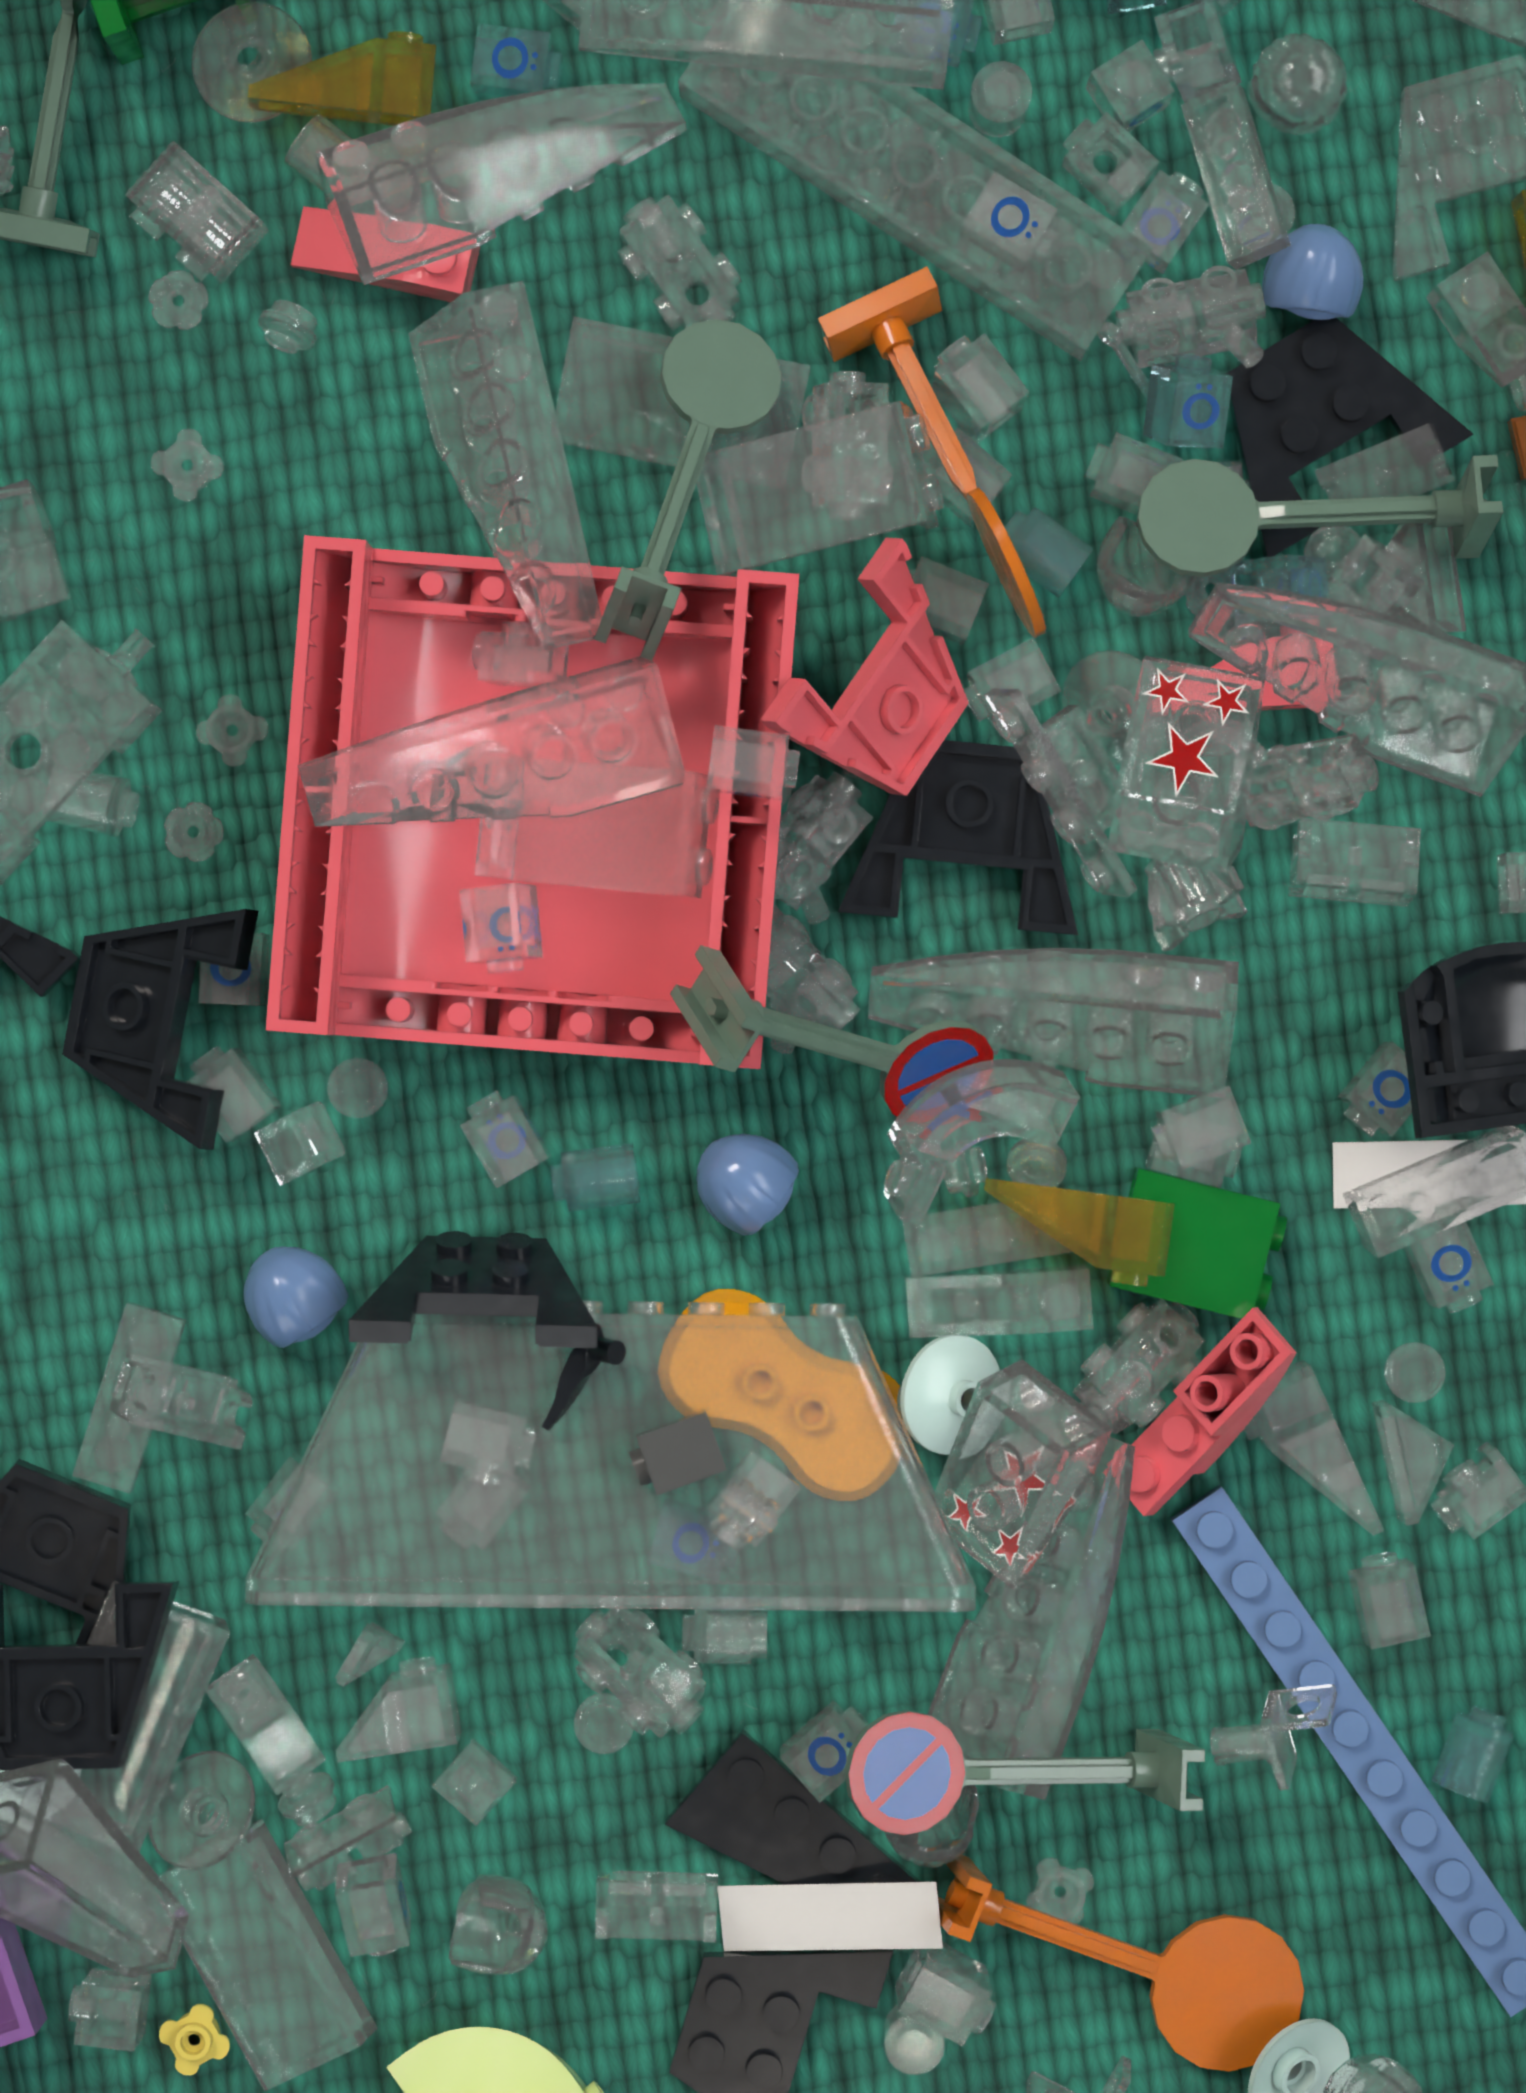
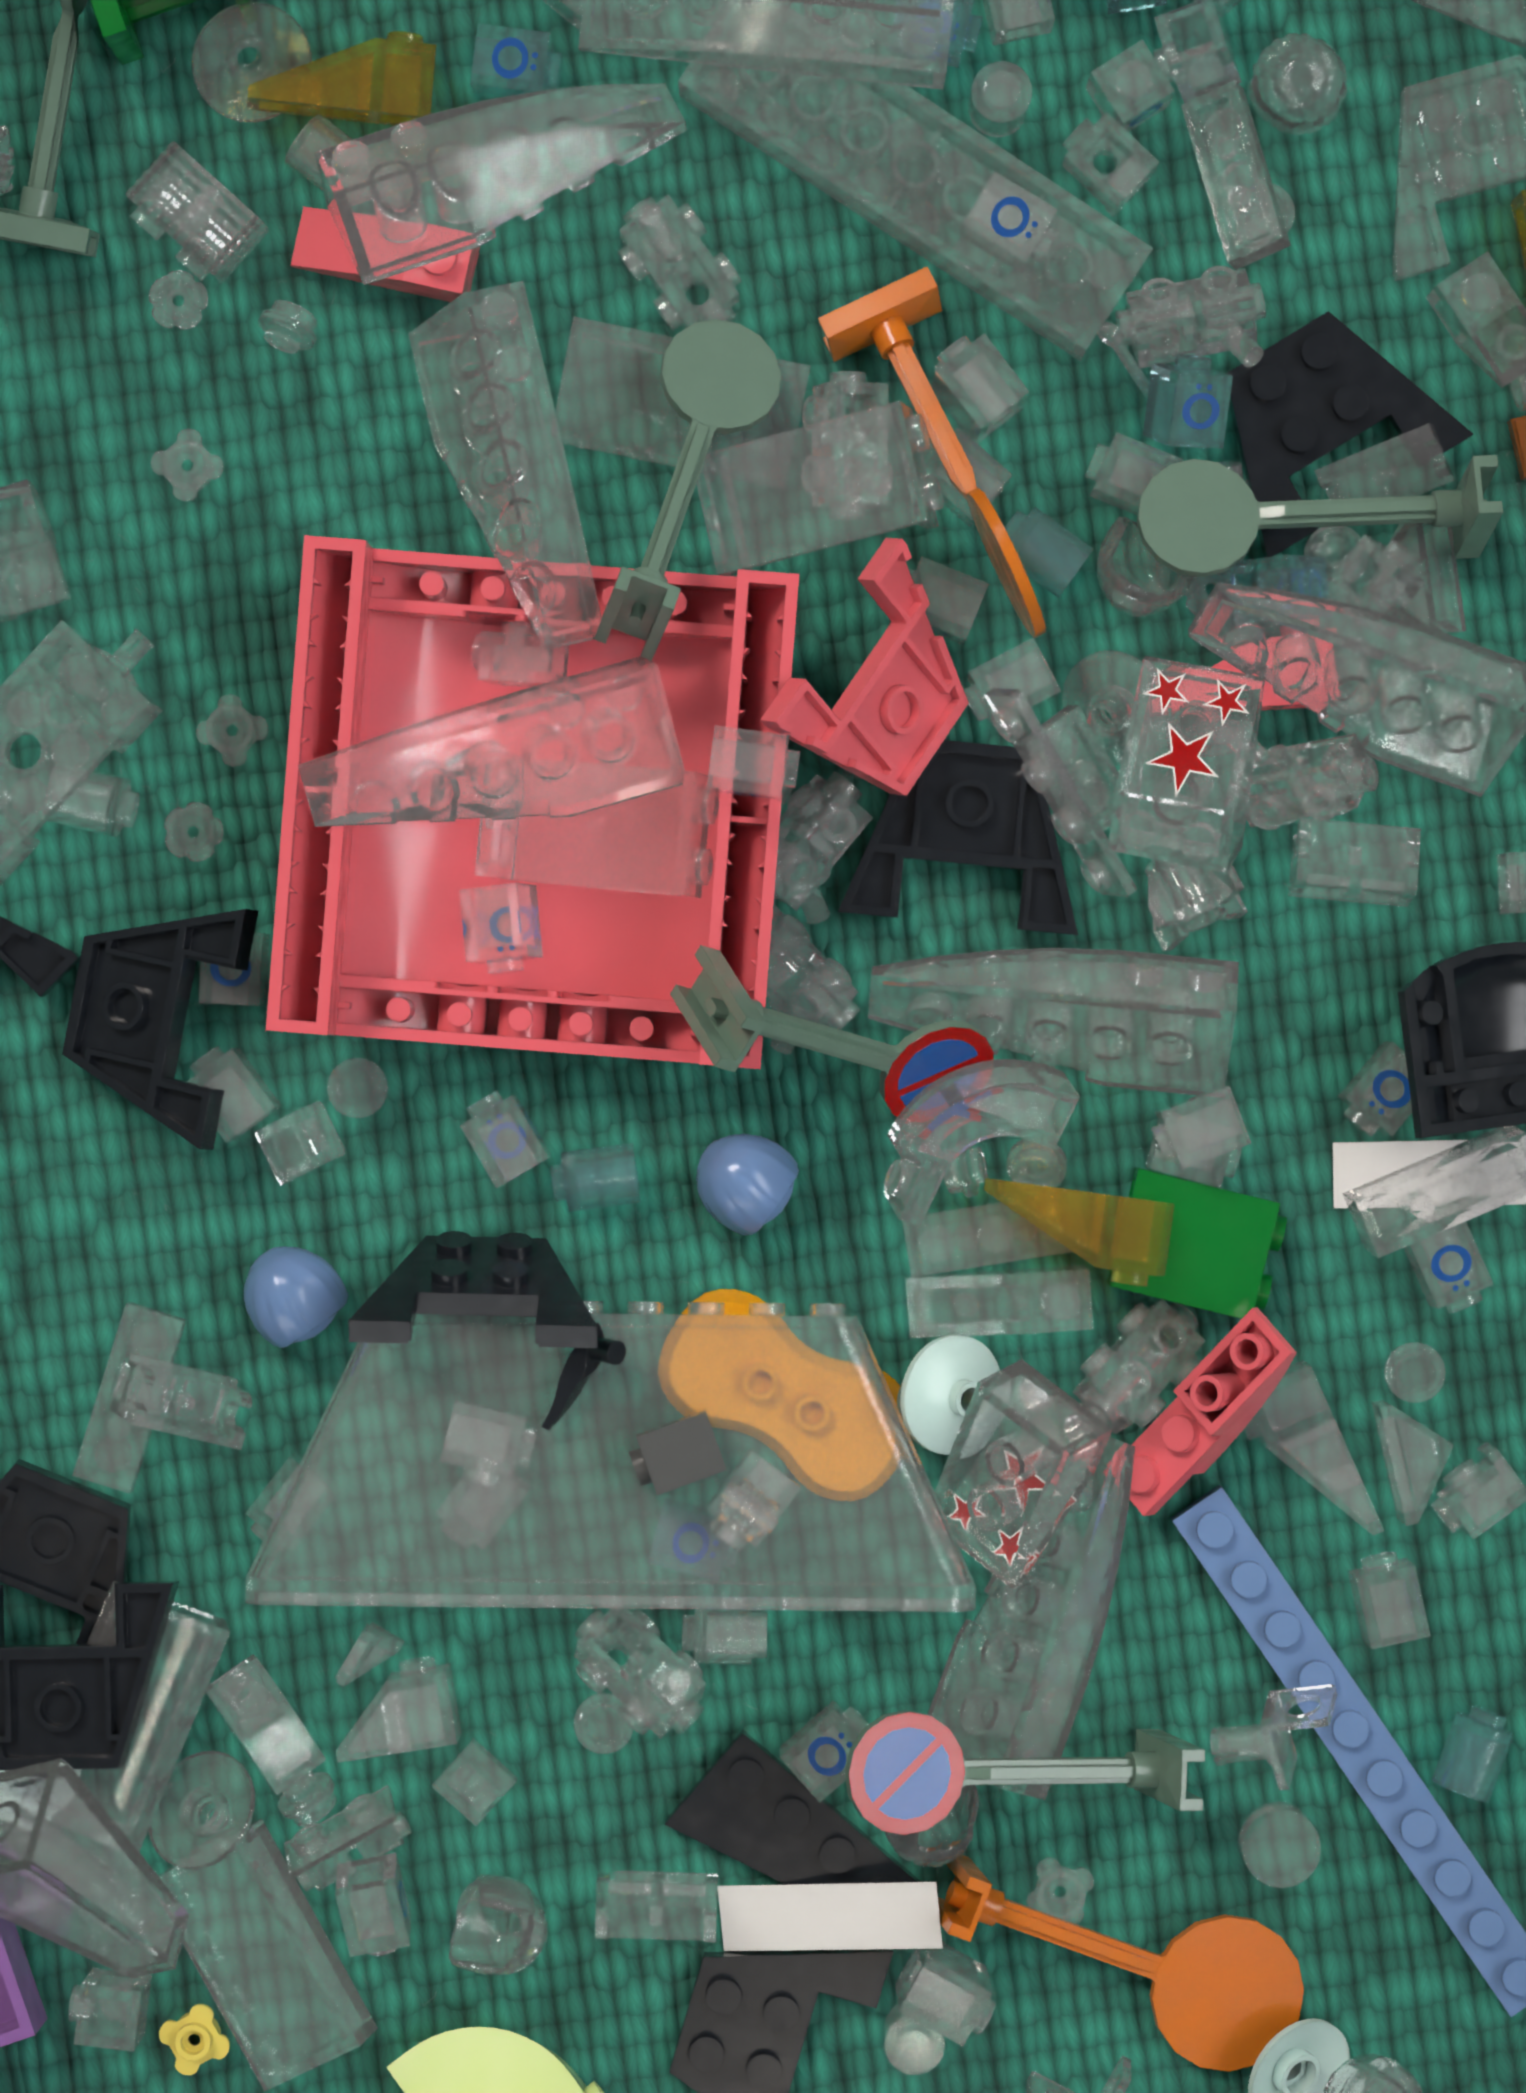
clear brick [1114,170,1210,274] -> none
medium blue hair [1262,224,1363,320] -> none
none -> clear piece [1238,1802,1321,1888]

